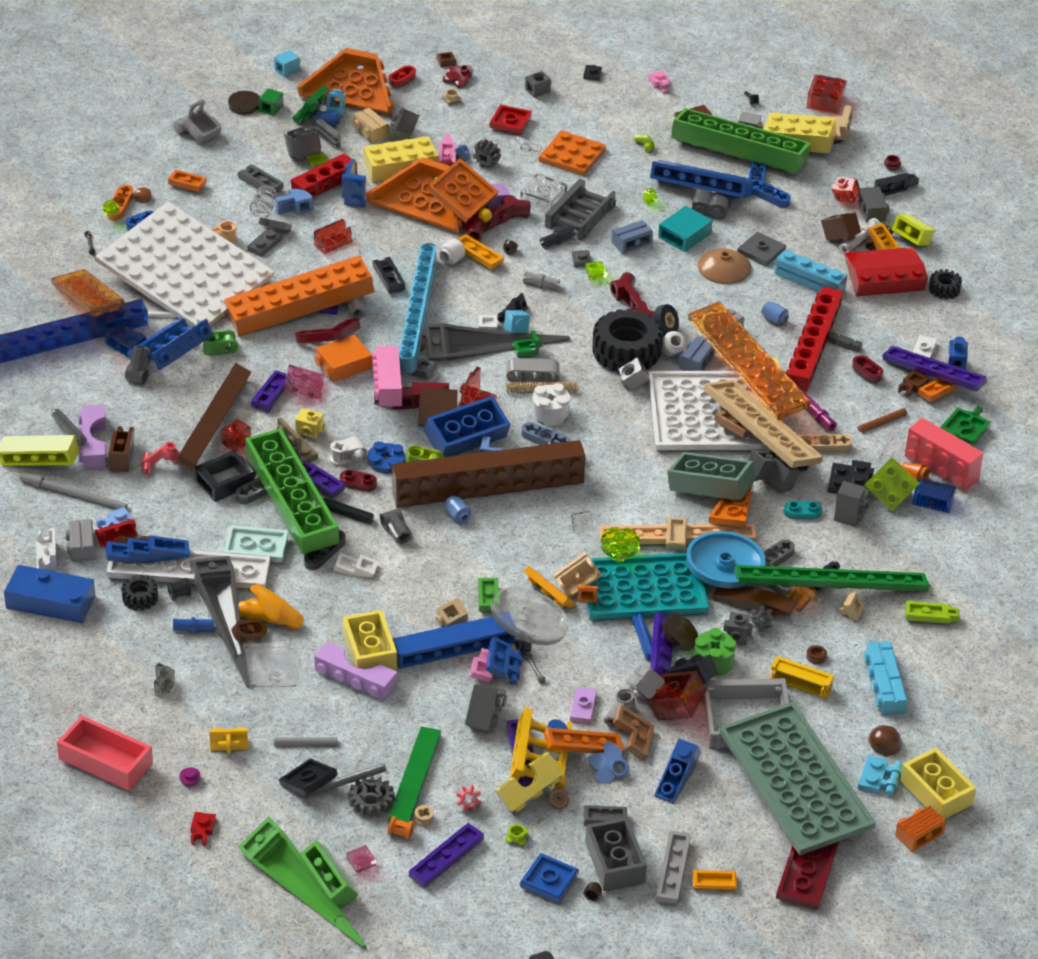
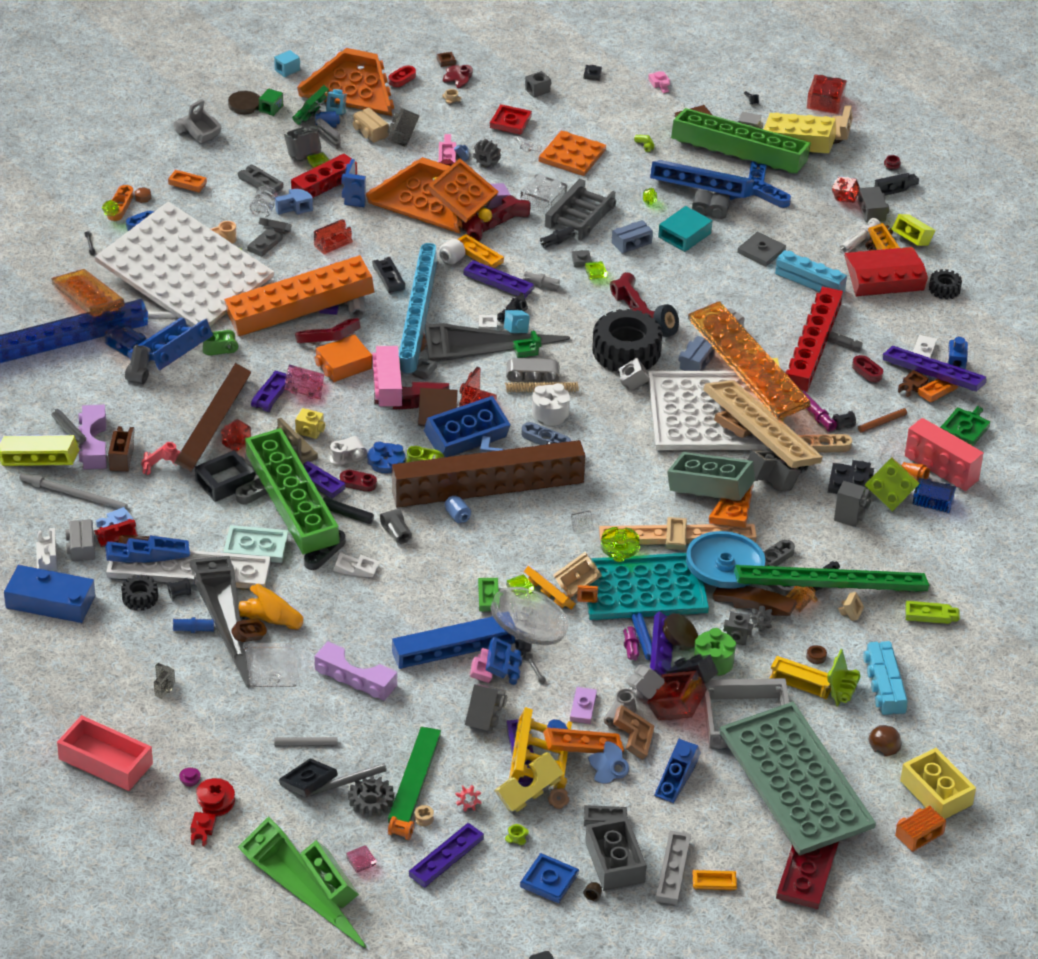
yellow hips [209,727,248,753] -> none
light yellow brick [342,610,397,670] -> none
light yellow brick [363,136,438,182] -> none
tan brick [435,598,468,627] -> none
dark brown hinge [503,240,518,255] -> none
white head [661,331,686,357] -> none
medium nougat dish [698,248,751,284] -> none
medium blue brick [761,301,789,325] -> none
teal plate [783,501,822,519] -> none
reddish brown brick [821,212,861,242] -> none
medium azure plate [858,755,903,797] -> none
none -> red piece [196,778,235,817]
none -> dark purple plate [463,260,534,298]
none -> clear neon green plate [506,574,534,598]
none -> magenta axle [623,626,640,661]
none -> lime hinge [827,649,861,707]
none -> black bush [832,411,856,430]

